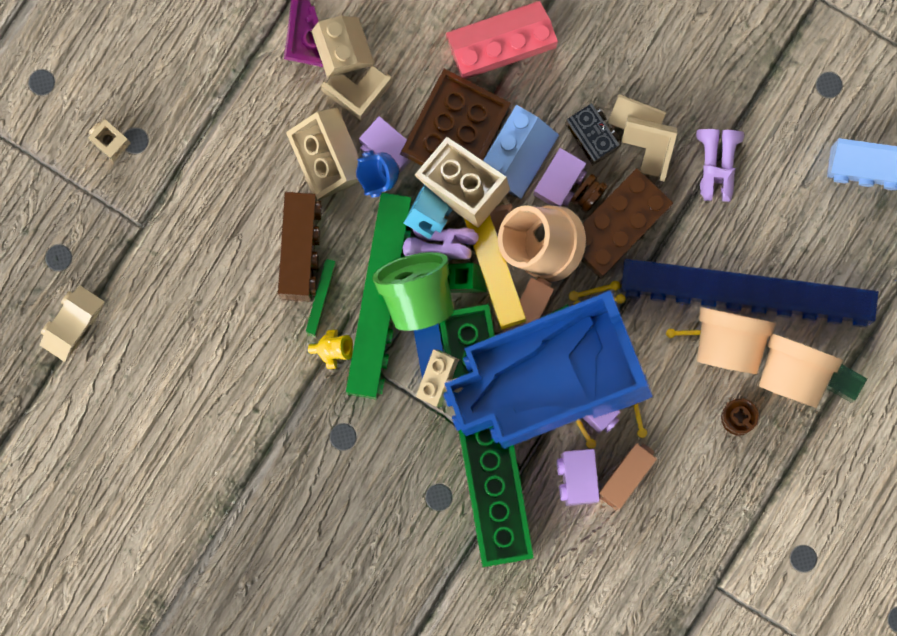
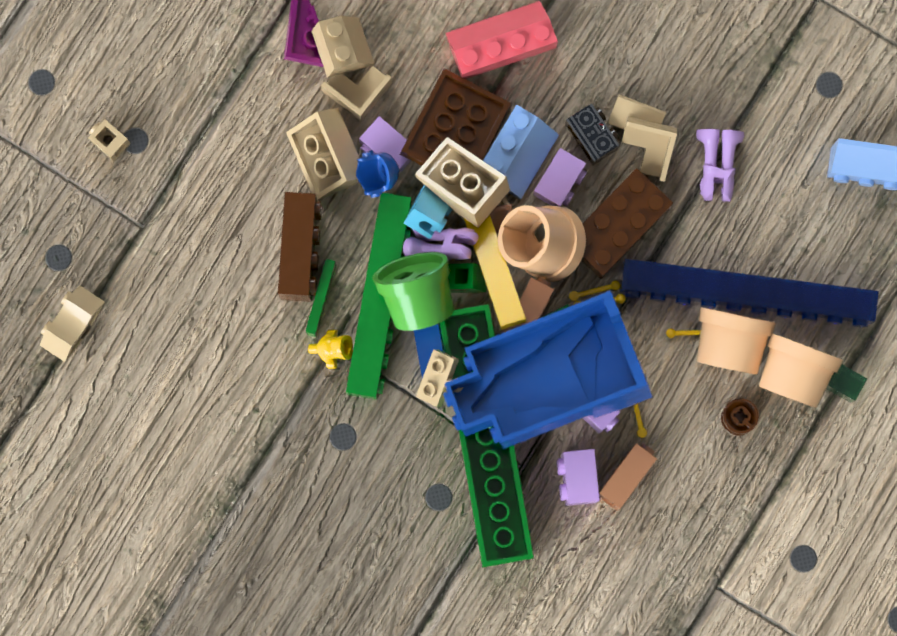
reddish brown wheel [570,174,608,214] -> none
yellow hinge [576,419,596,449] -> none

